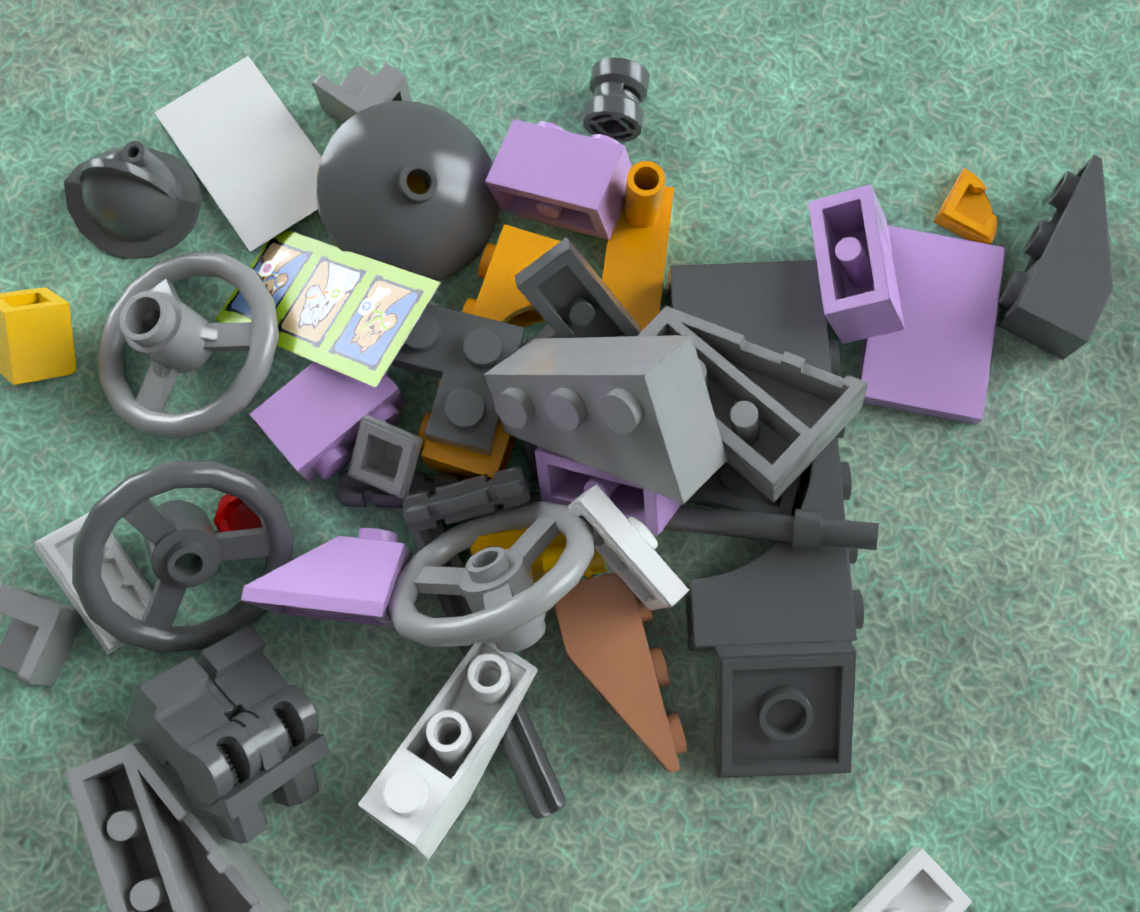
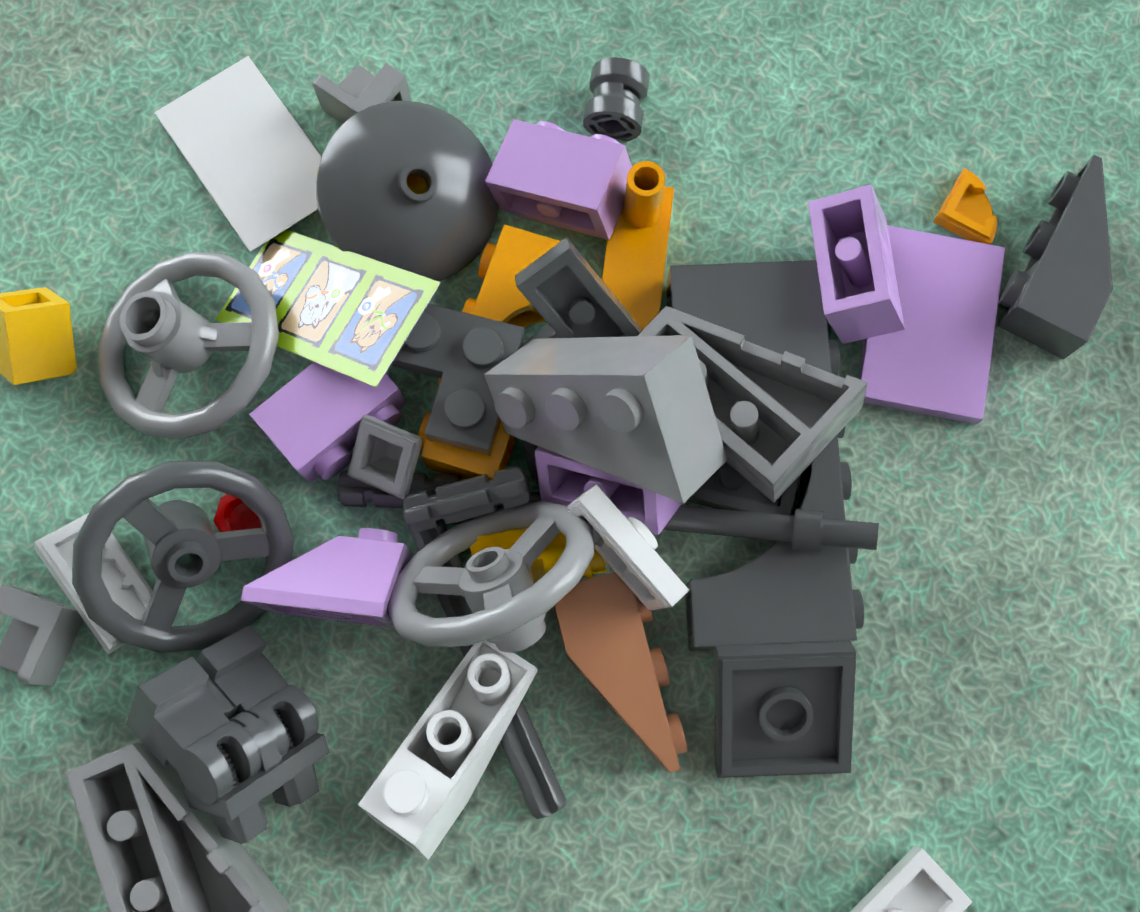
dark grey helmet [64,141,202,259] -> none

